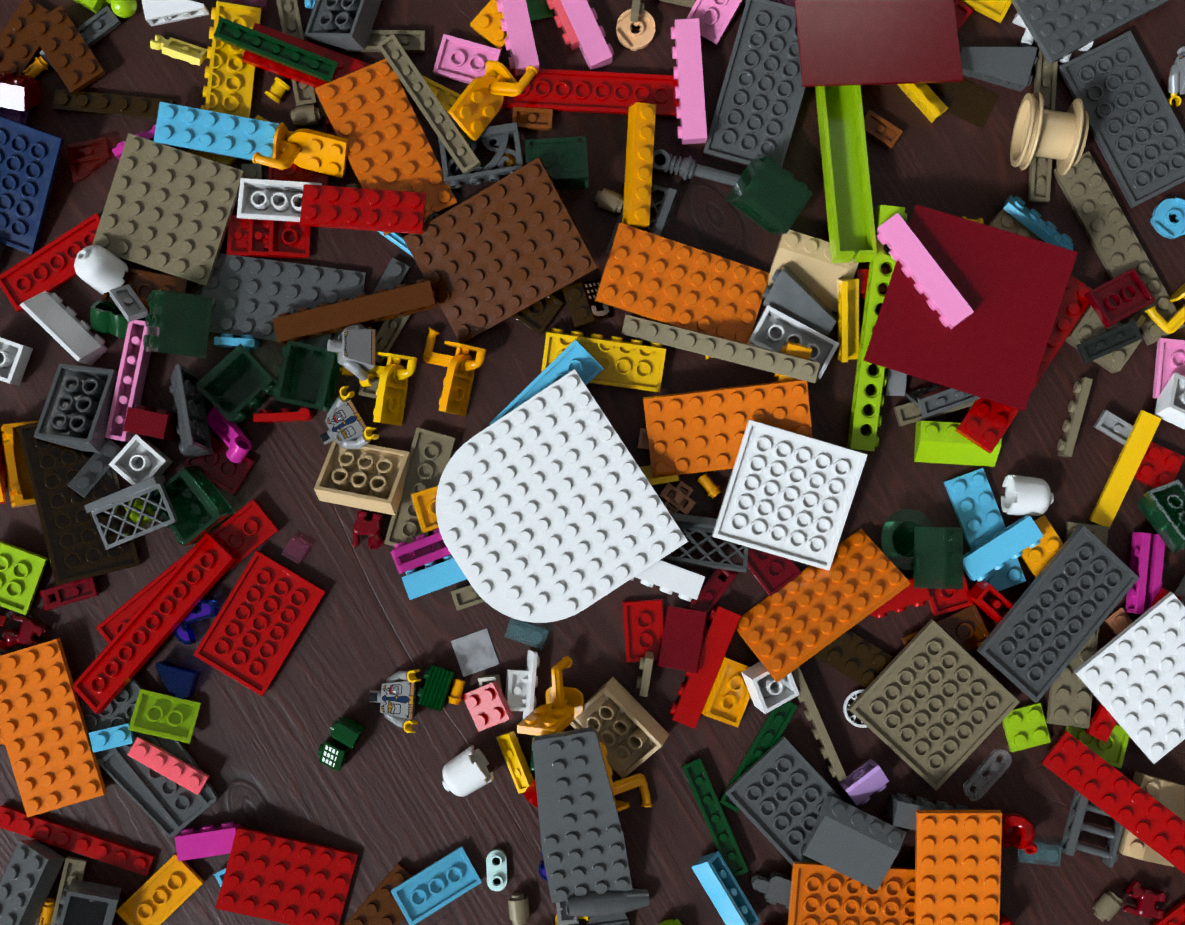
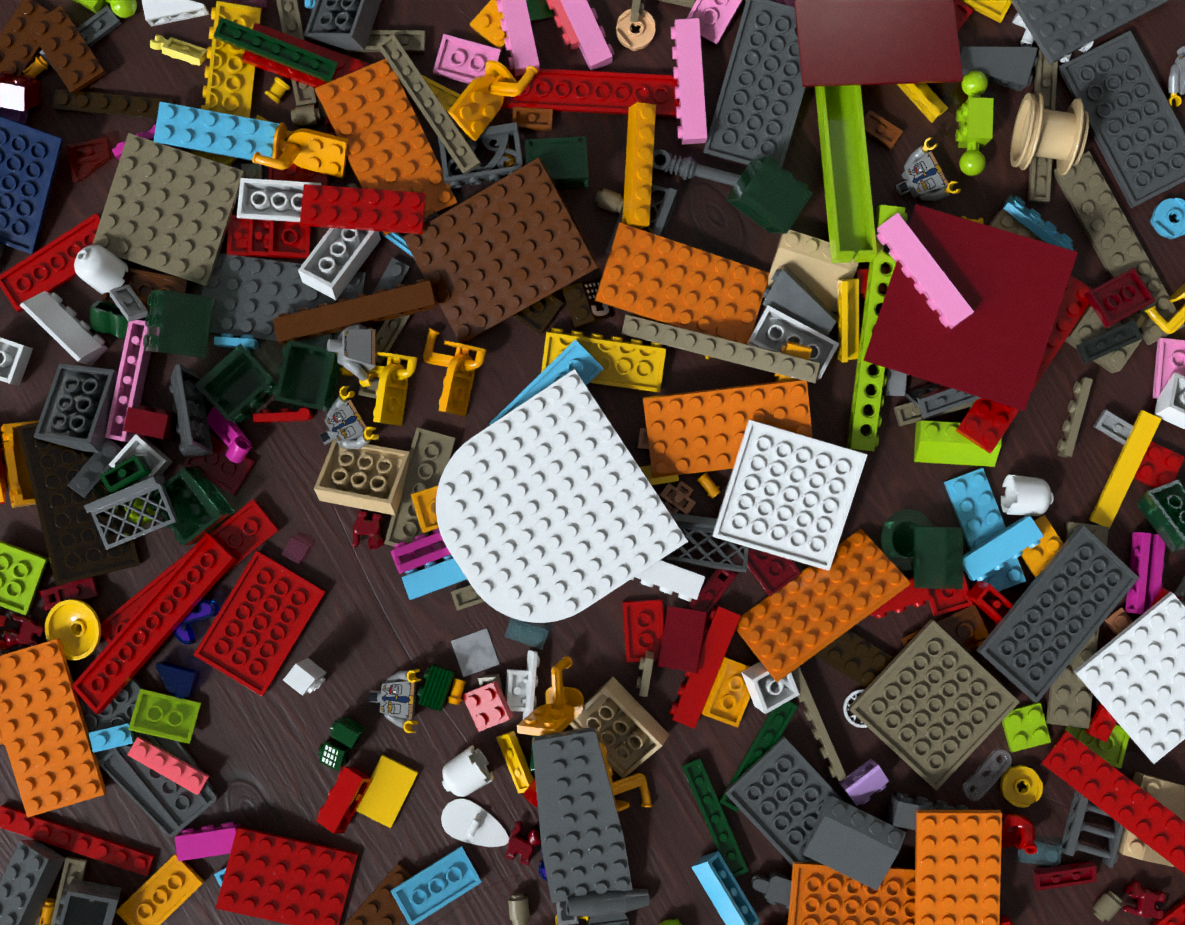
light aqua plate [486,849,508,891] -> none
none -> yellow dish [45,599,101,660]
none -> dark green brick [100,455,152,493]
none -> white brick [283,658,327,696]
none -> white brick [298,228,381,300]
none -> red brick [316,766,373,834]
none -> yellow tile [356,754,419,828]
none -> white shield [441,798,509,847]
none -> dark red animal [505,821,541,866]
none -> light grey torso [896,137,961,202]
none -> lime brick [955,70,994,176]
none -> yellow plate [1000,765,1043,808]
none -> dark red plate [1033,861,1097,891]

